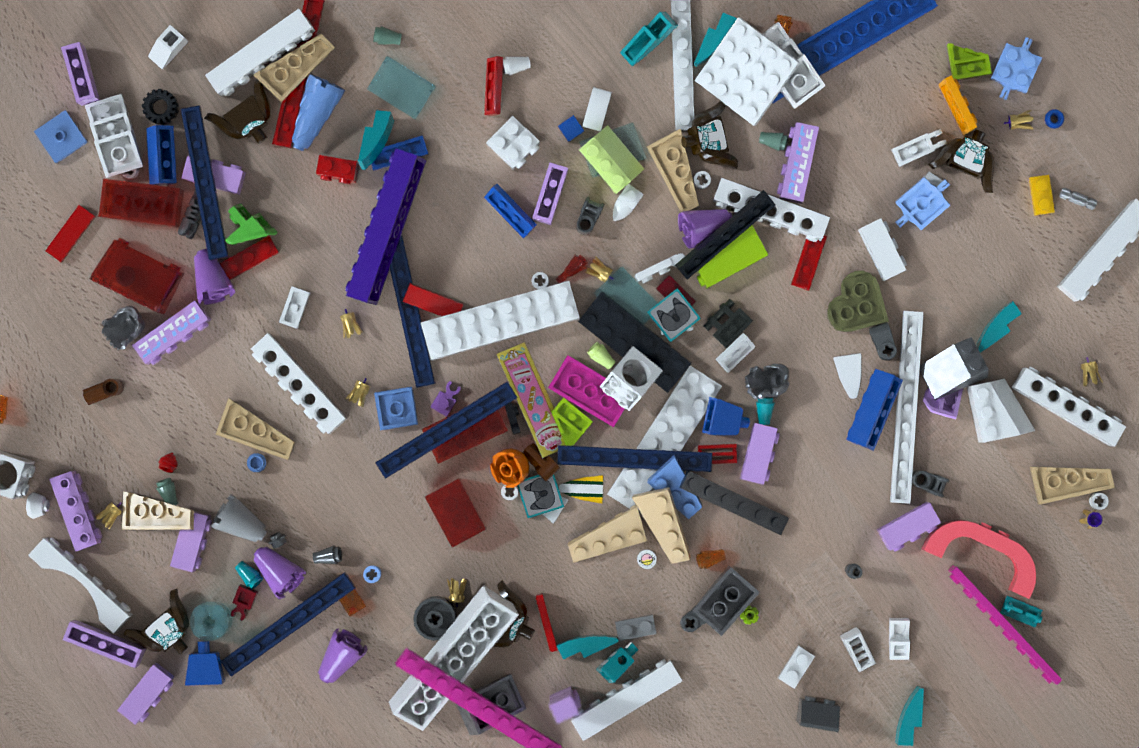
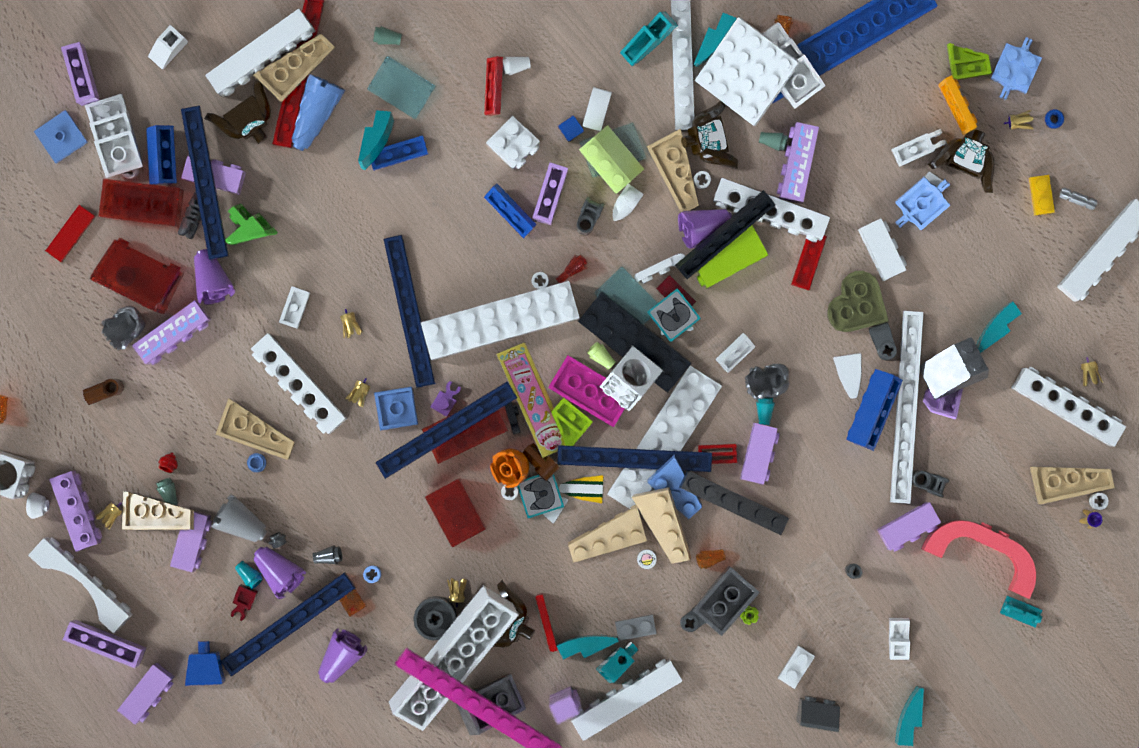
dark brown torso [123,589,189,654] -> none
black tyre [142,89,179,125] -> none
clear light blue brick [190,601,232,641] -> none
red plate [219,236,279,280] -> none
red brick [316,155,359,184] -> none
dark purple brick [345,149,426,305] -> none
red tile [403,283,463,316] -> none
pearl gold piece [585,256,614,282] -> none
blue torso [702,397,750,435] -> none
pearl dark grey plate [703,299,753,348] -> none
white slope [840,627,876,672] -> none
dark pink plate [948,565,1062,685] -> none
white wedge [967,379,1035,443] -> none

